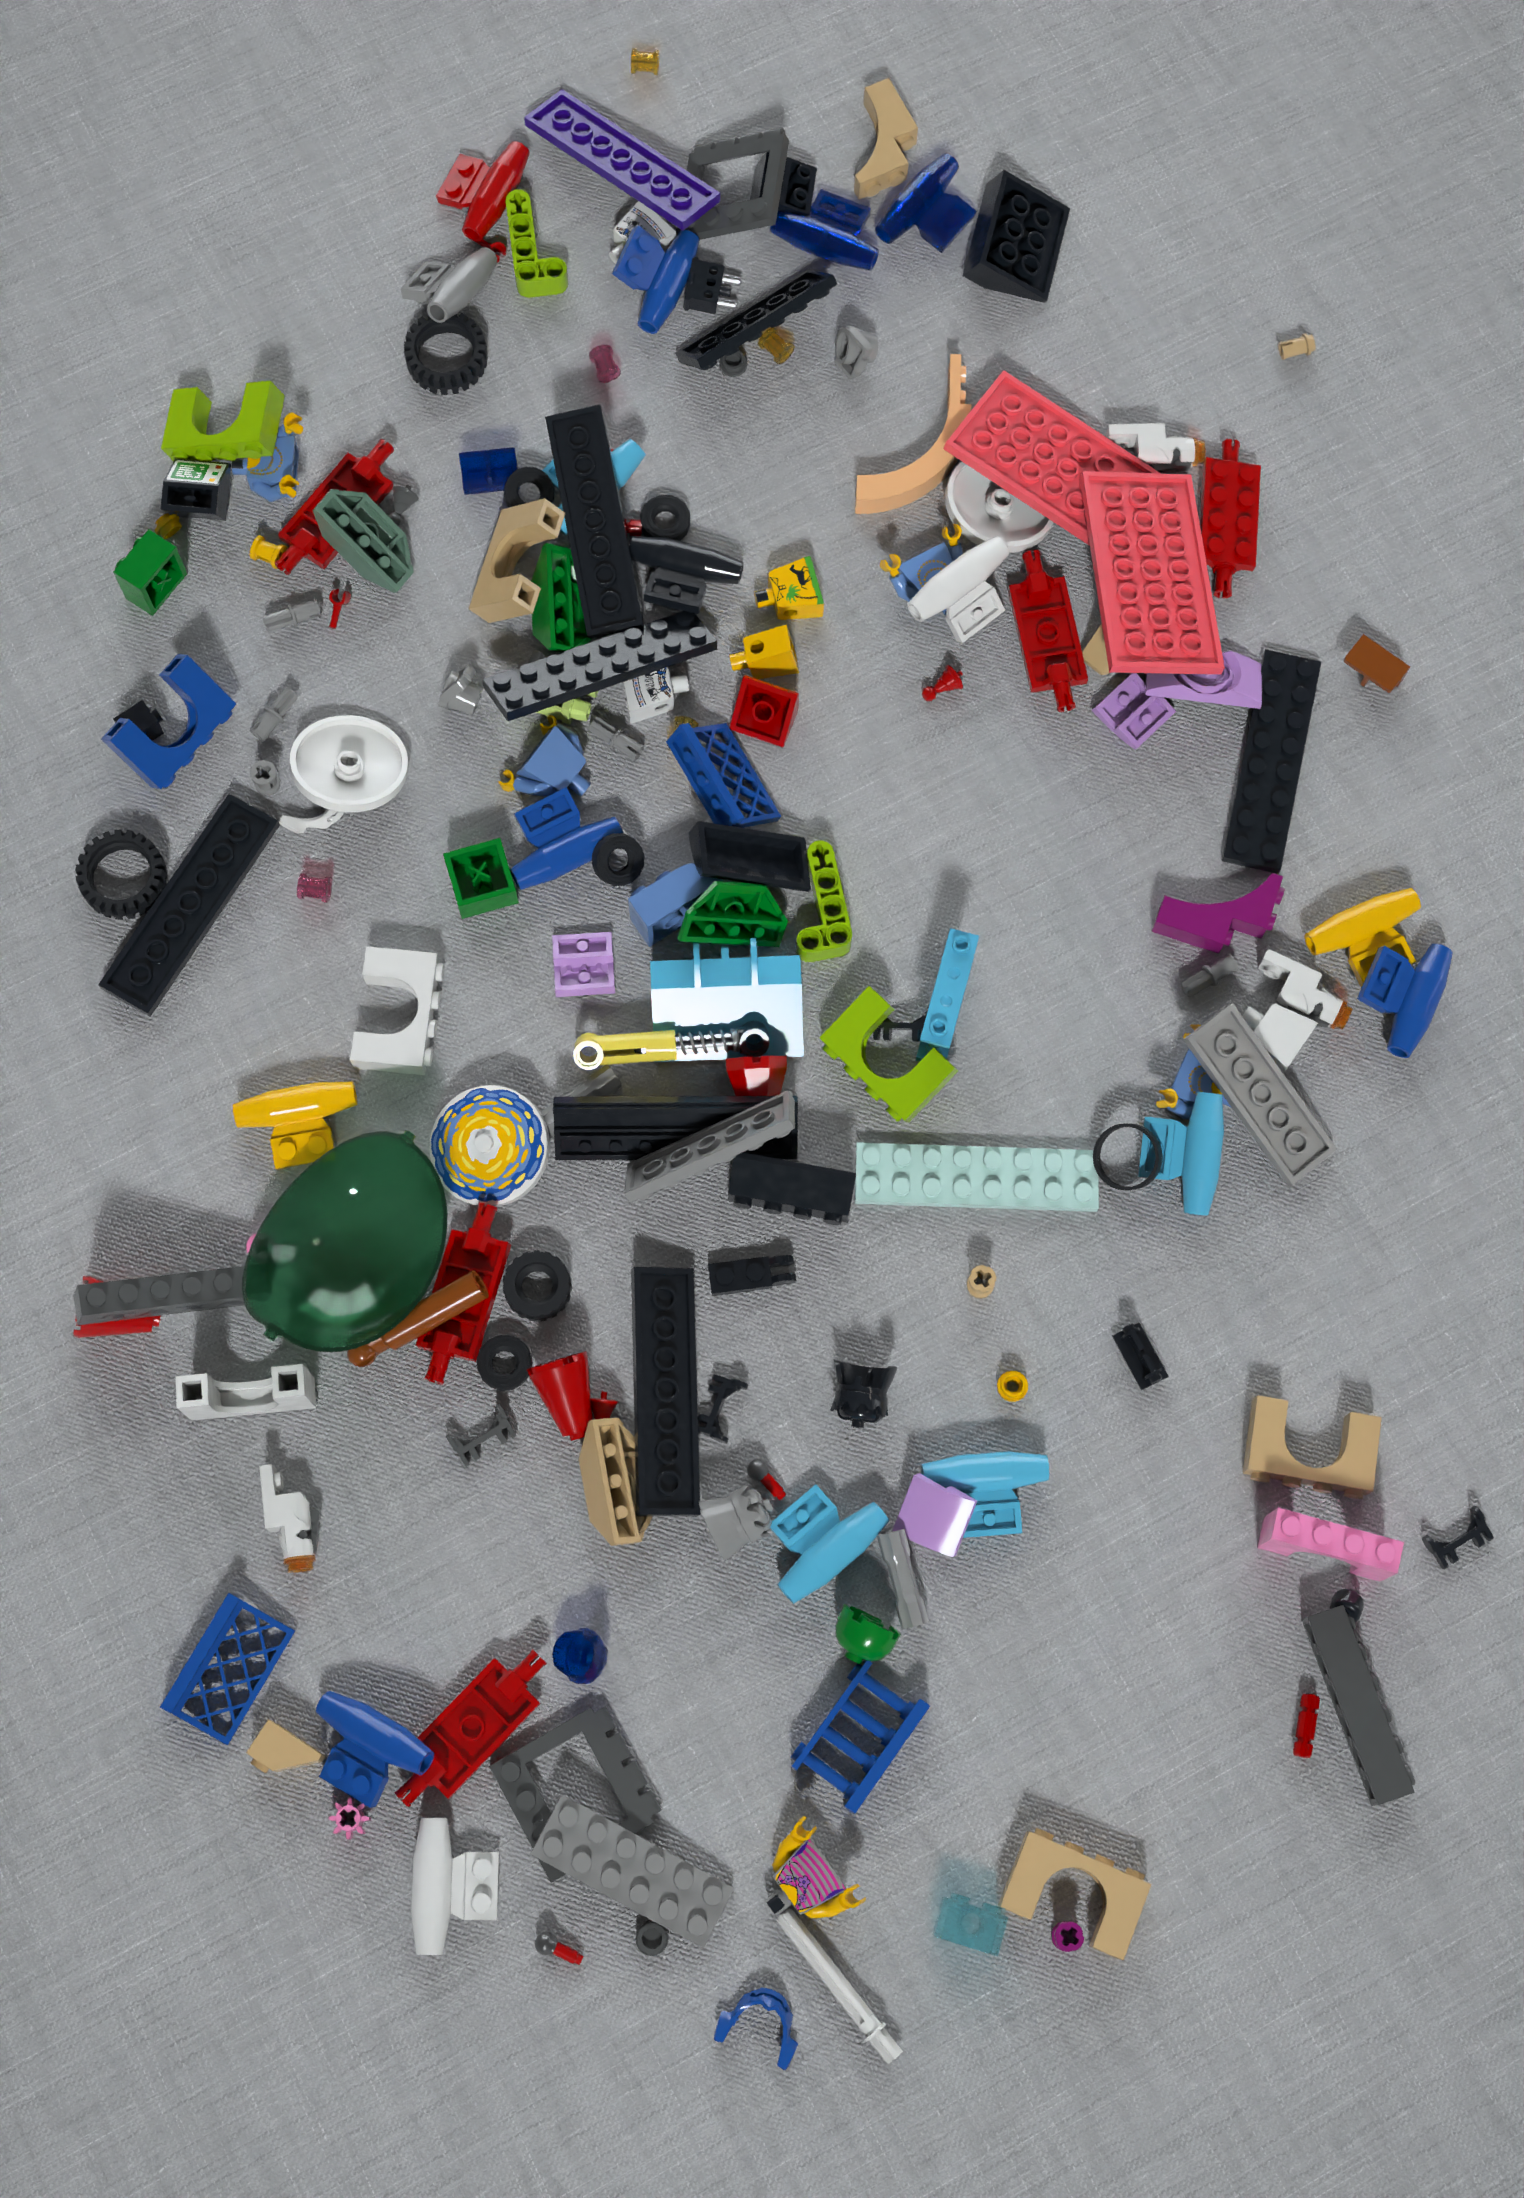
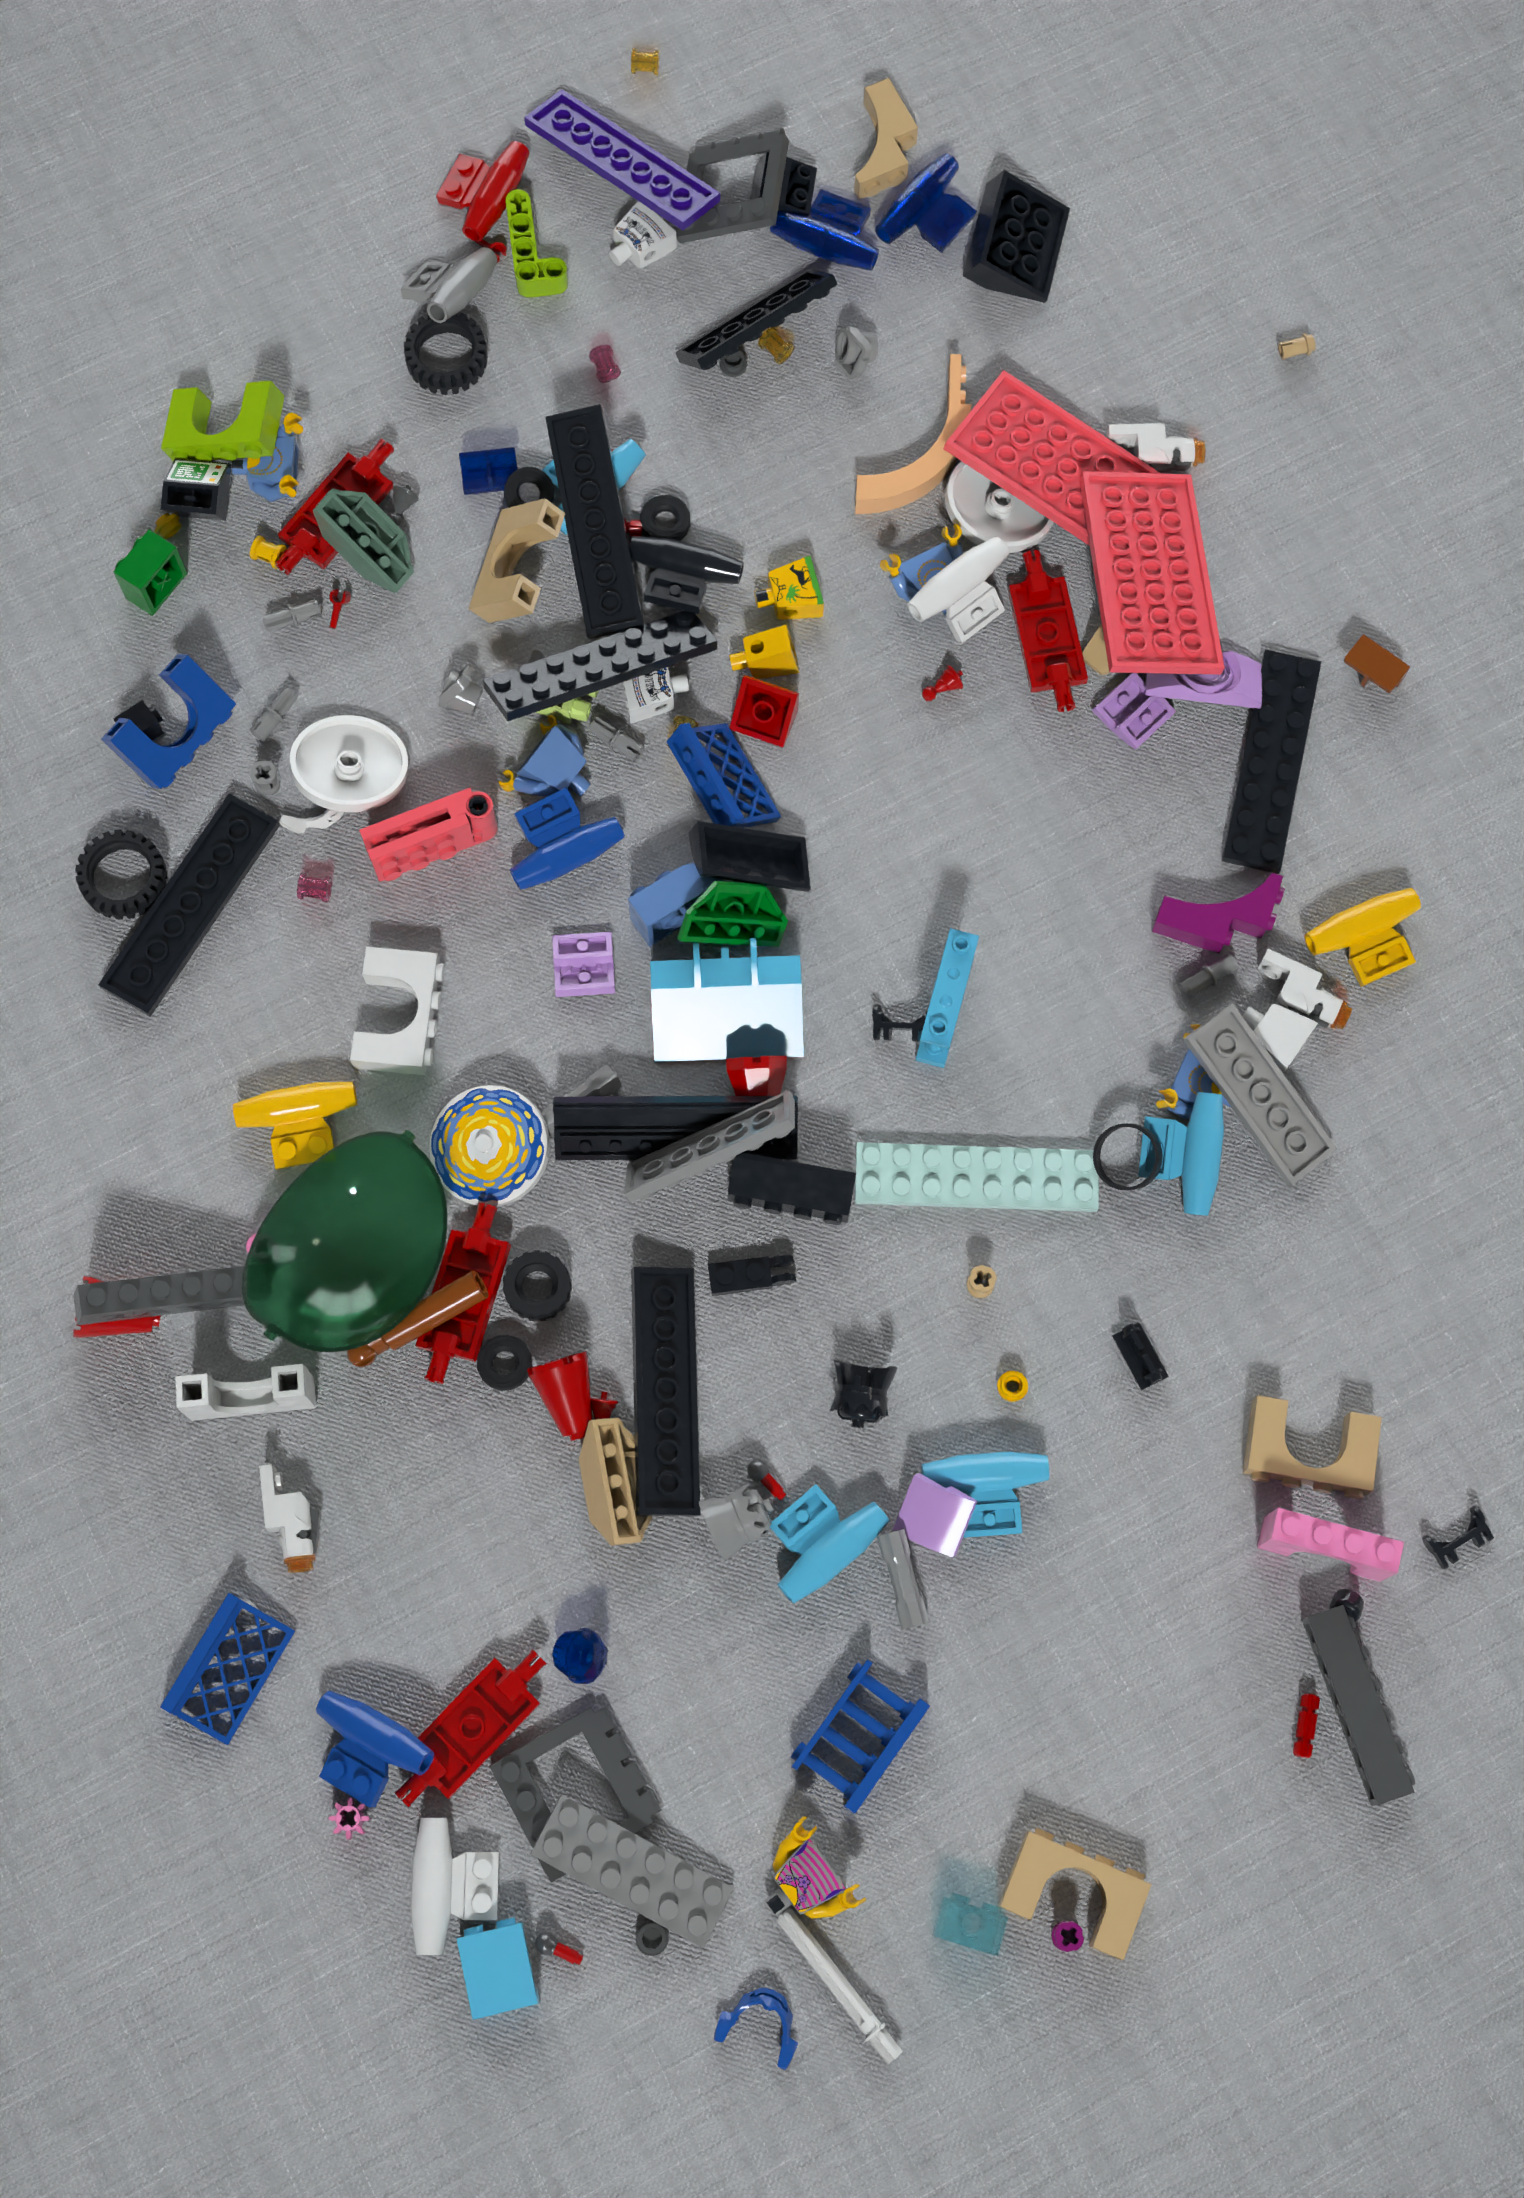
tan slope [246,1719,326,1773] -> none
green brick [443,838,519,919] -> none
dark grey piece [446,1403,517,1467] -> none
green wedge [531,543,591,652] -> none
piece [573,1021,770,1070] -> none
black tyre [592,833,645,886] -> none
blue plate [612,225,700,334] -> none
black piece [683,257,742,314] -> none
black piece [698,1374,749,1444] -> none
lime beam [796,840,852,962] -> none
lime arch [819,986,958,1123] -> none
green cylinder [835,1604,901,1664] -> none
red plate [1200,439,1261,598] -> none
blue plate [1357,944,1453,1058] -> none
none -> coral hinge [359,787,498,882]
none -> medium azure panel [456,1917,540,2020]

